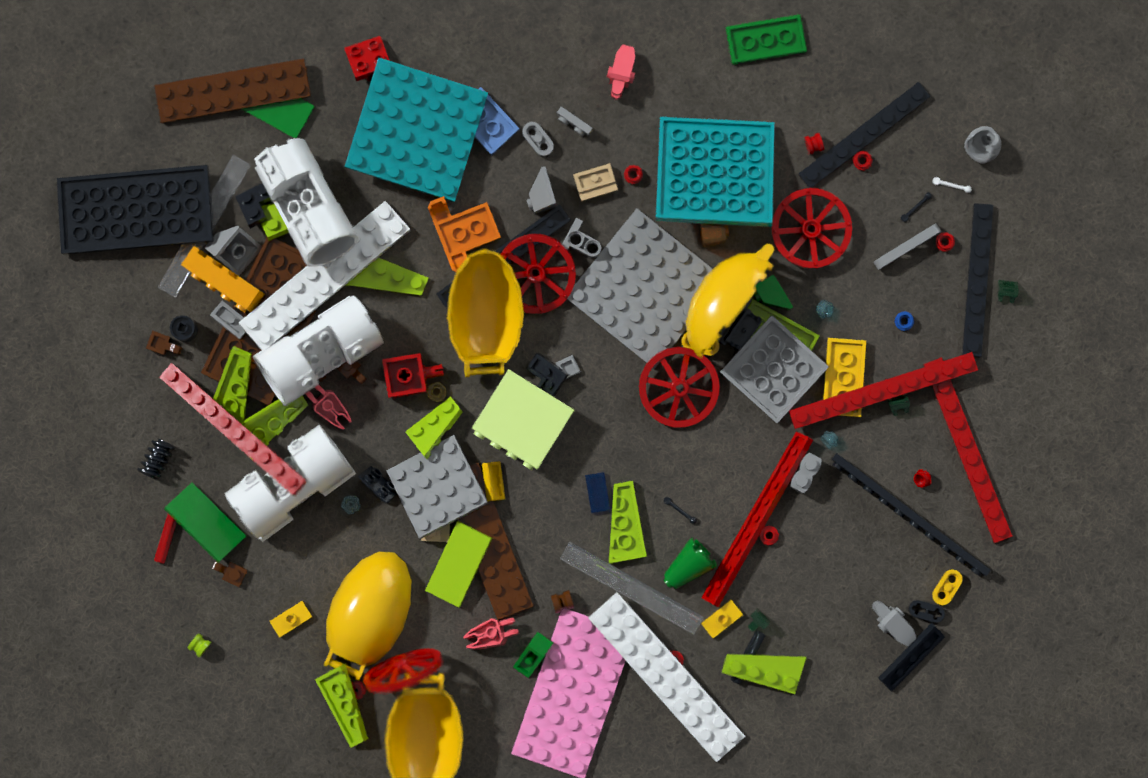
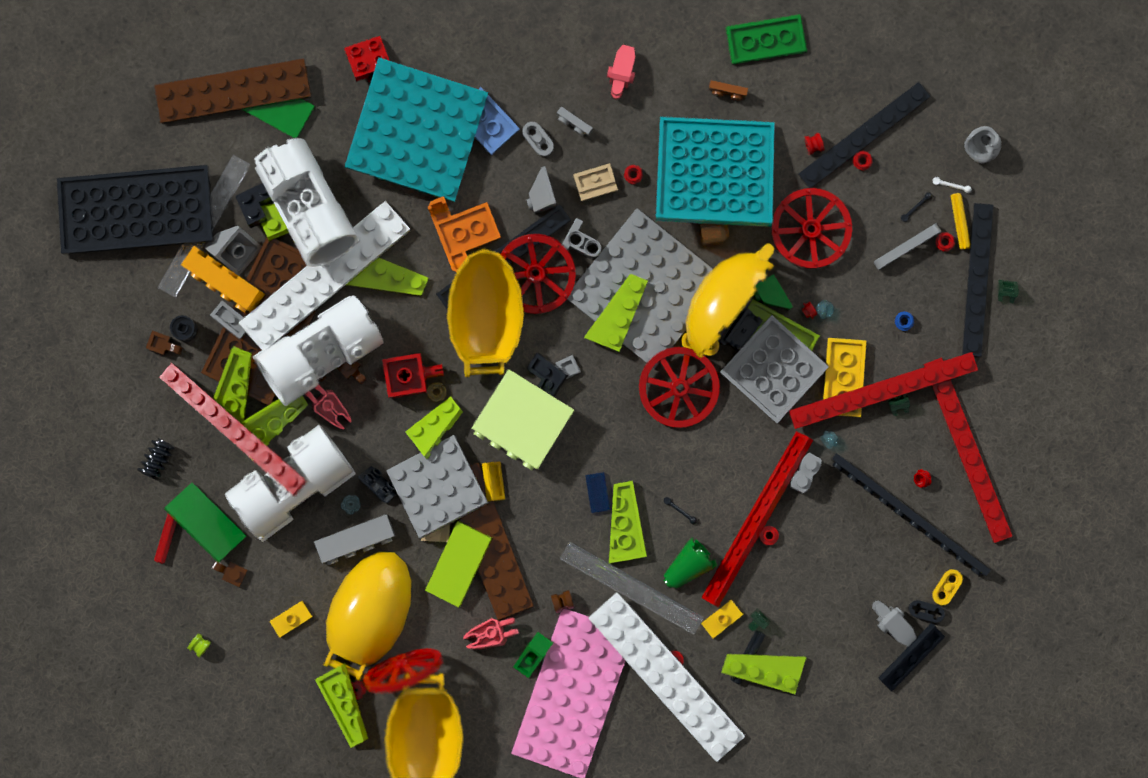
none -> light grey brick [314,514,395,565]
none -> lime wing [584,274,648,352]
none -> dark orange plate [708,80,748,100]
none -> red plate [802,302,818,319]
none -> yellow axle [951,193,971,250]

